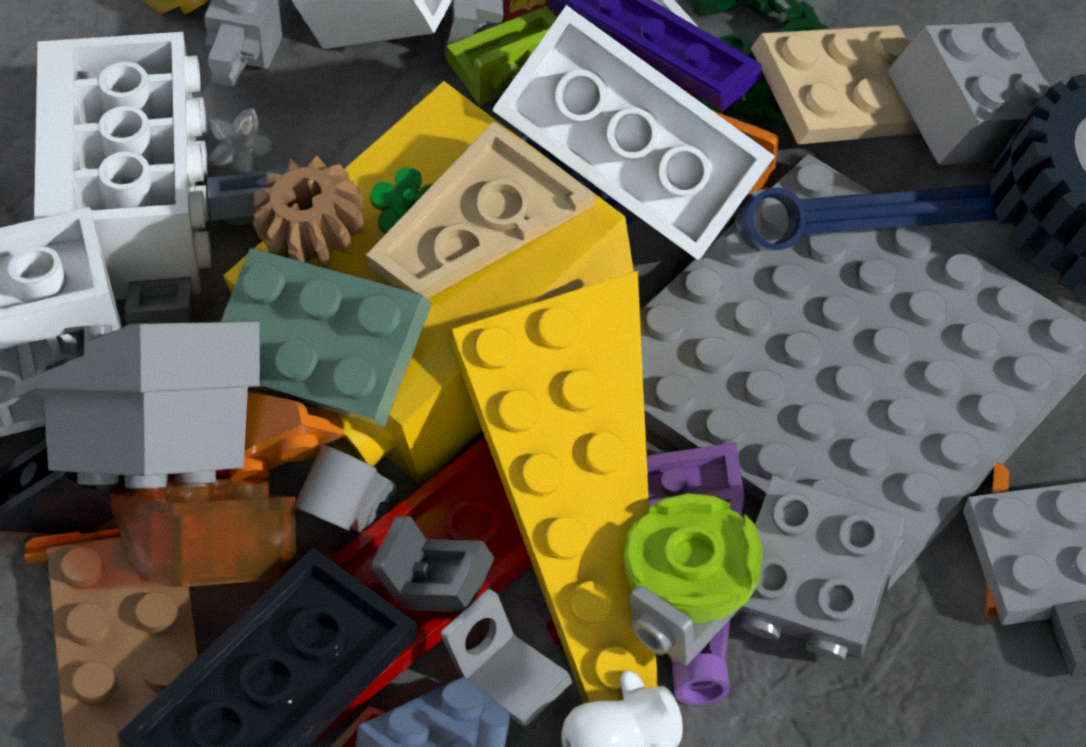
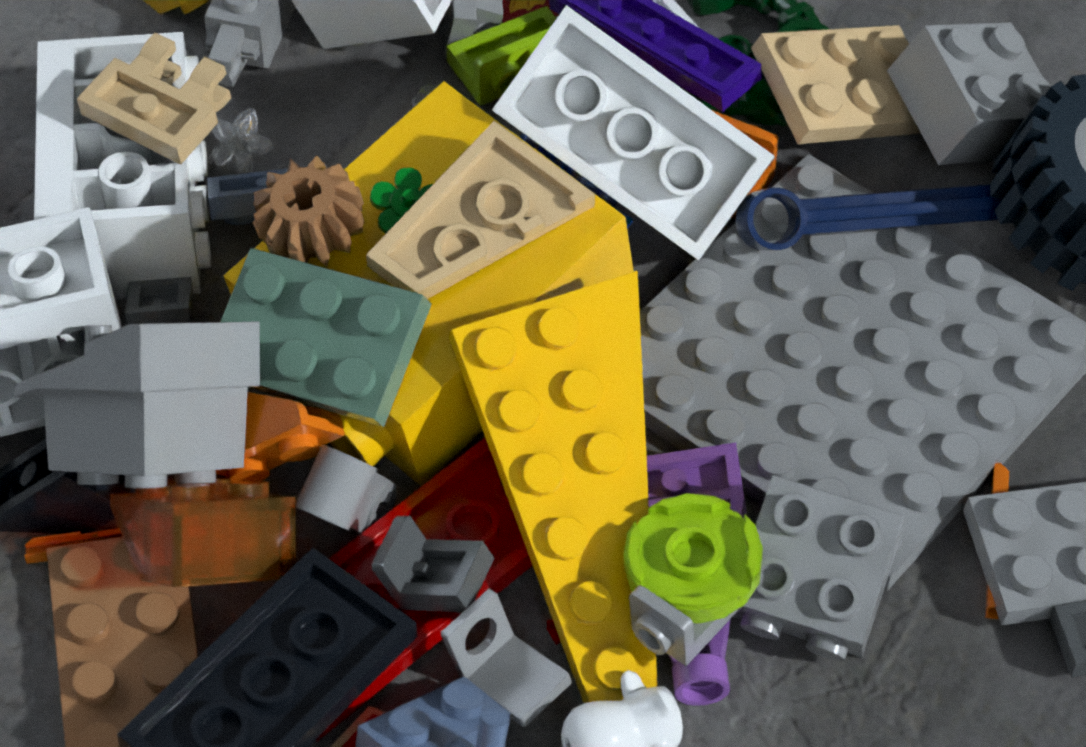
none -> tan plate [77,32,231,165]

